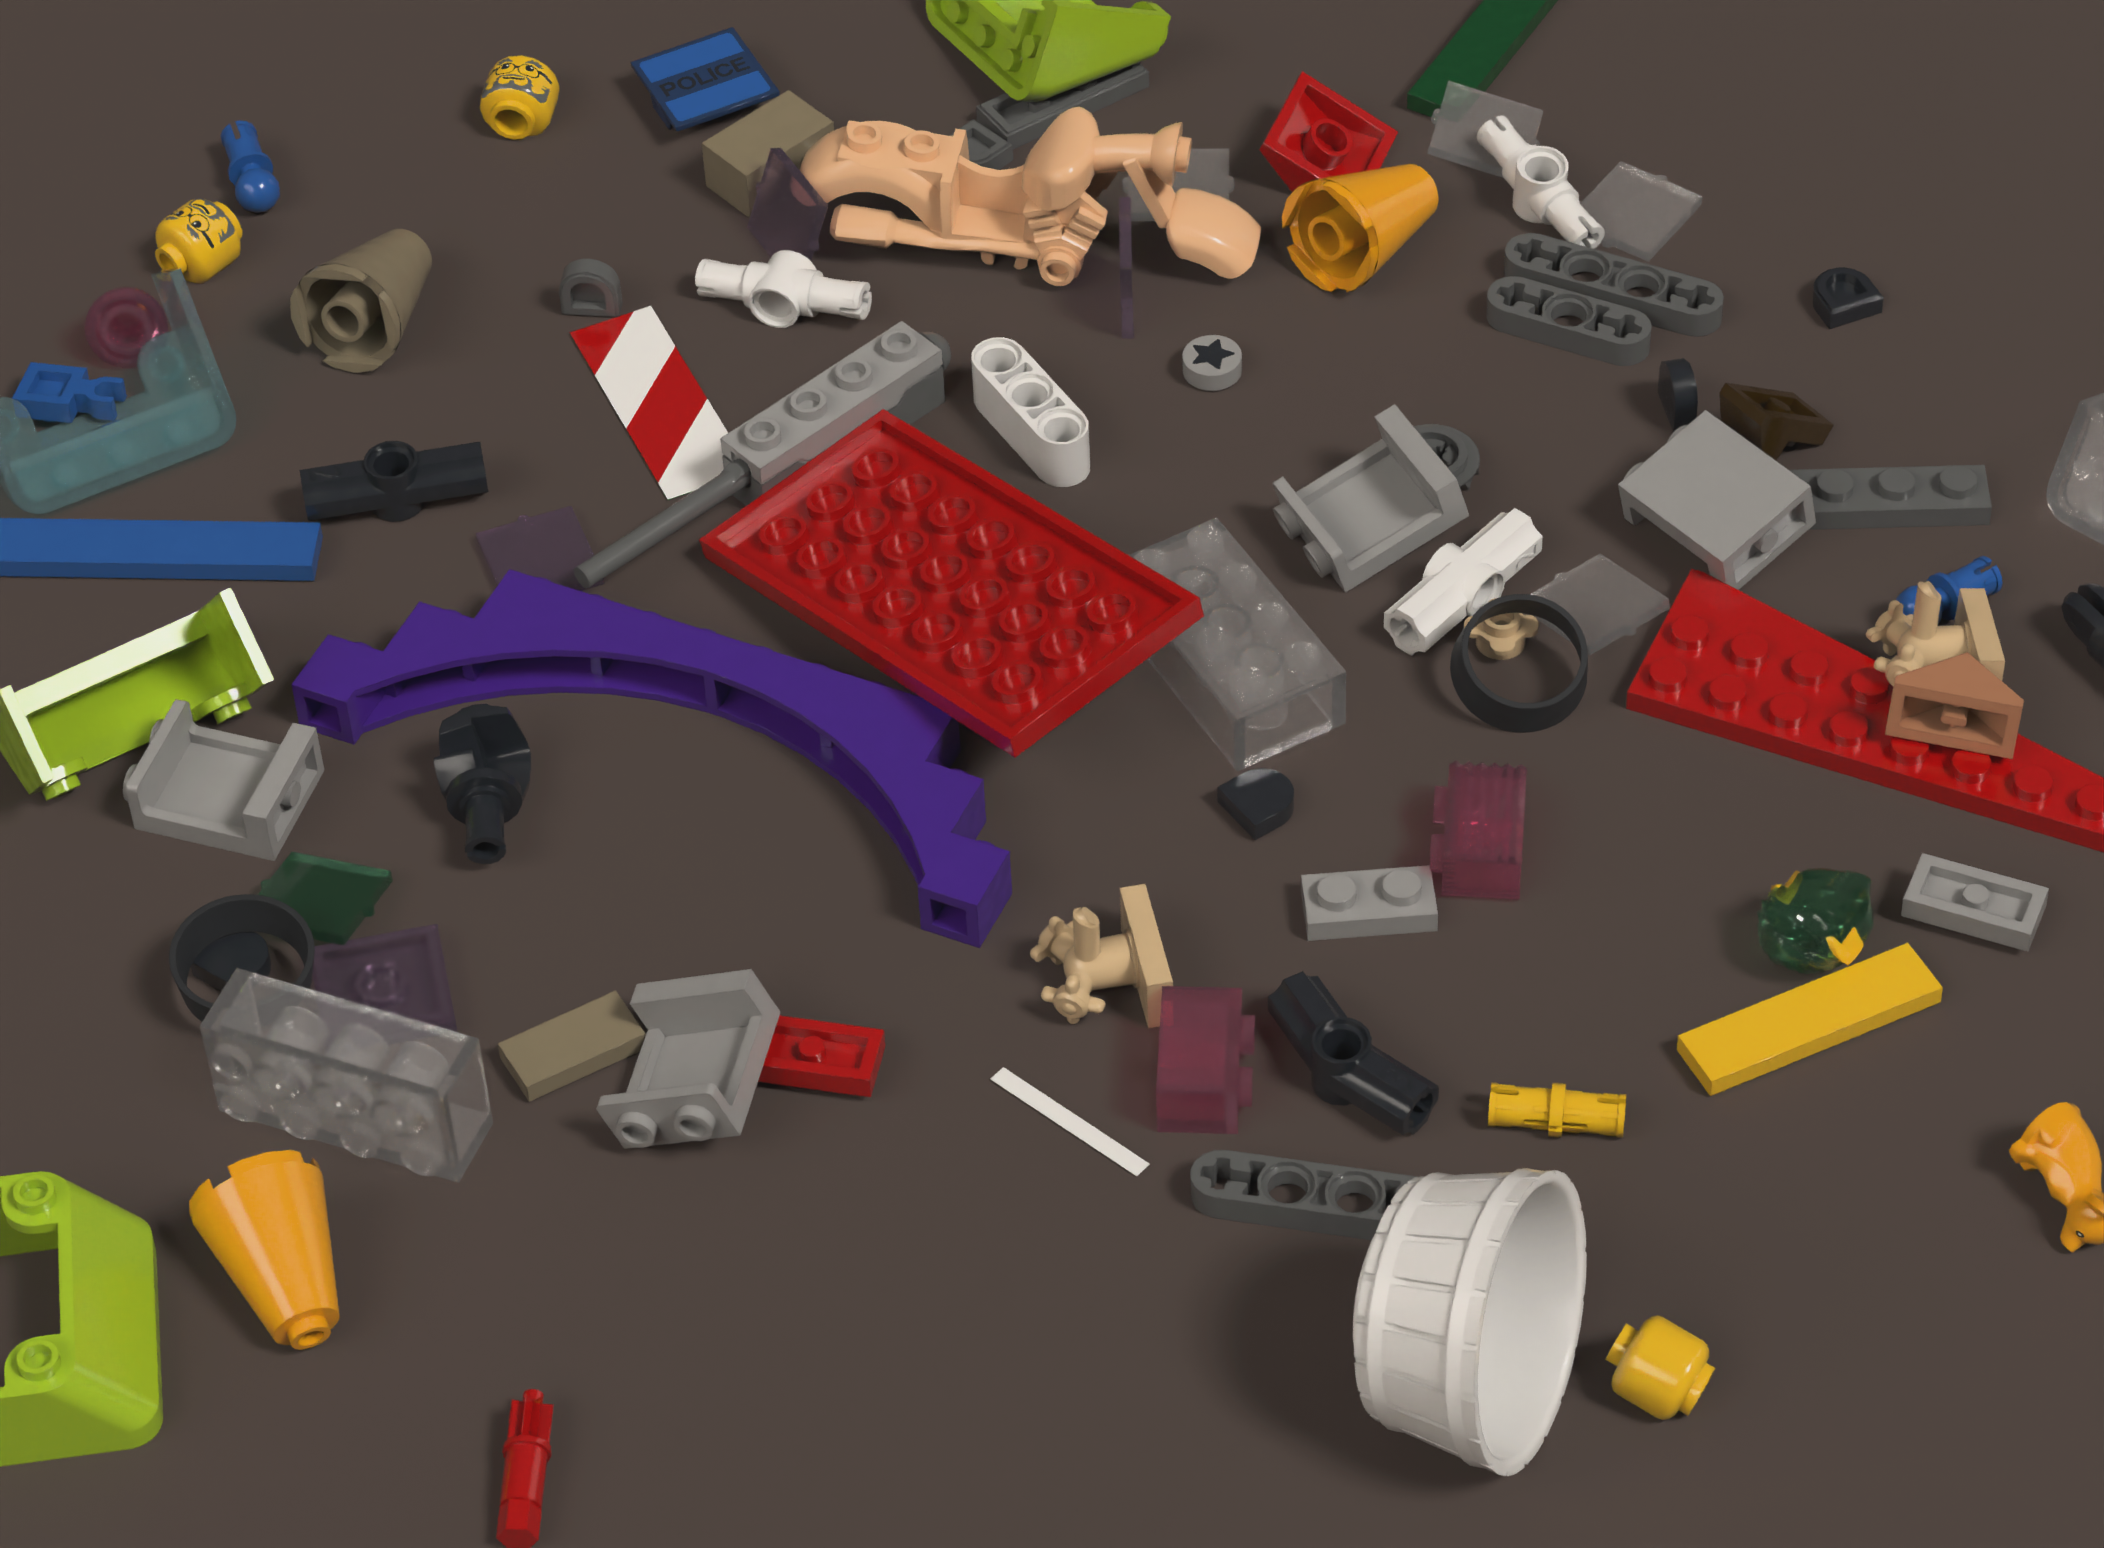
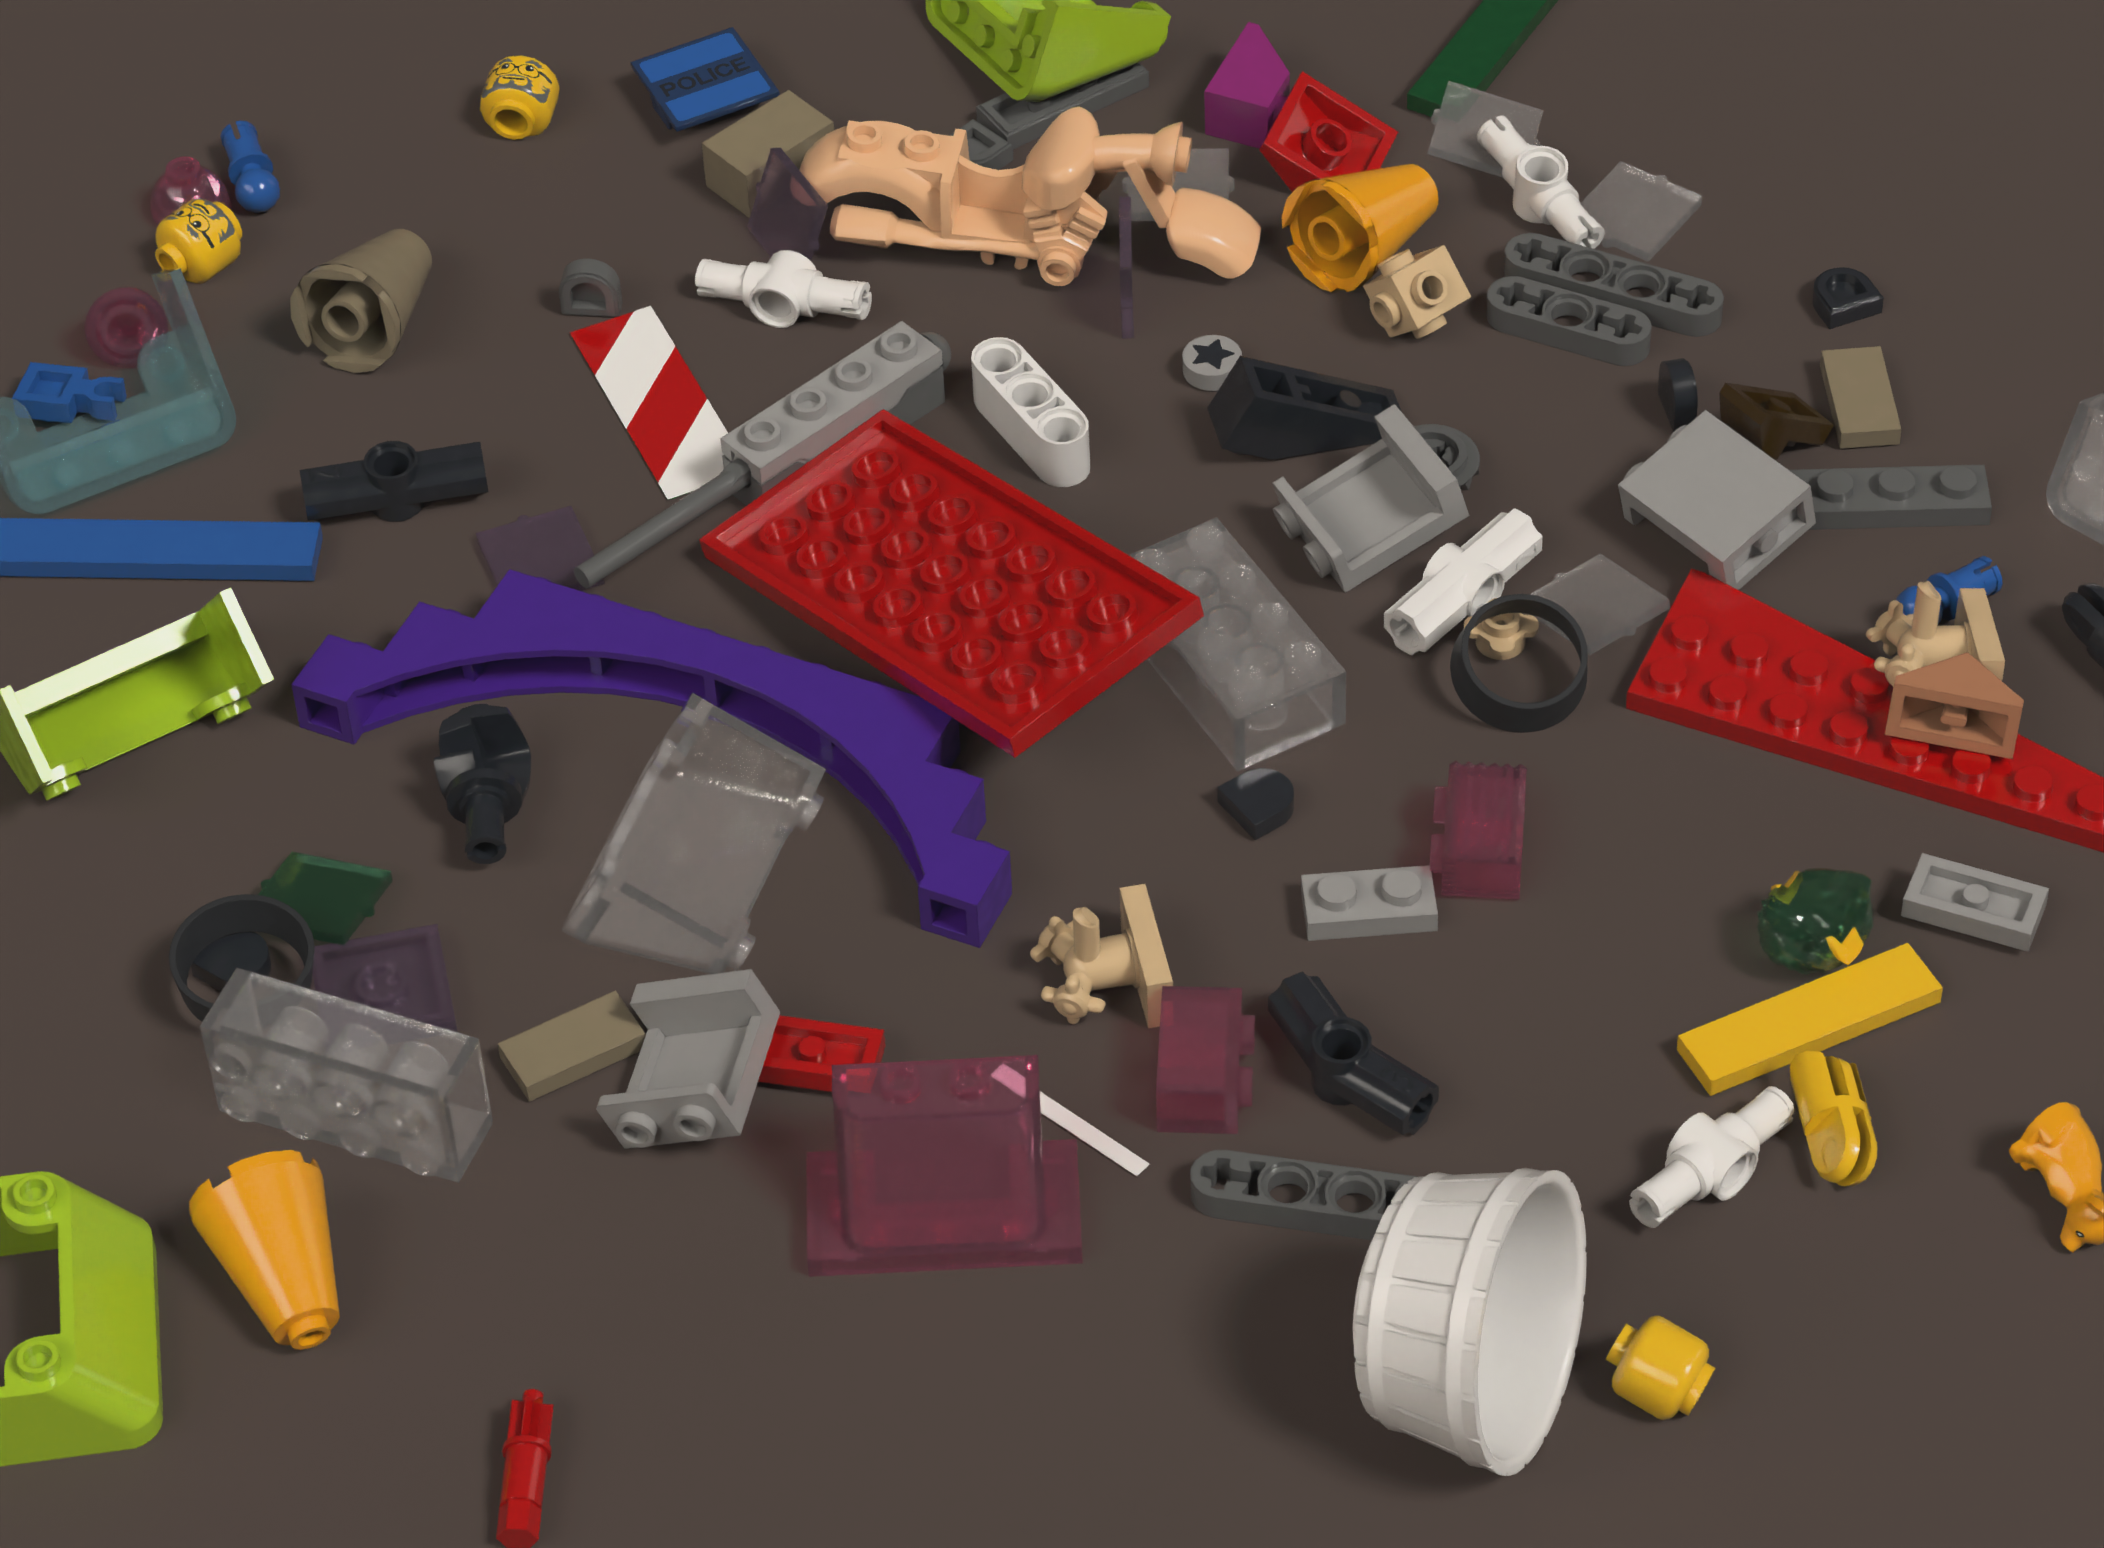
light grey panel [123,699,324,861] -> none
yellow pin [1488,1082,1627,1138] -> none
none -> clear pink brick [150,156,231,225]
none -> clear windscreen [561,693,826,974]
none -> clear pink windscreen [807,1055,1083,1277]
none -> magenta slope [1204,22,1290,148]
none -> black slope [1207,356,1402,460]
none -> tan brick [1363,245,1471,339]
none -> white pin [1629,1086,1794,1228]
none -> yellow arm [1790,1050,1878,1187]
none -> dark tan tile [1820,346,1902,449]

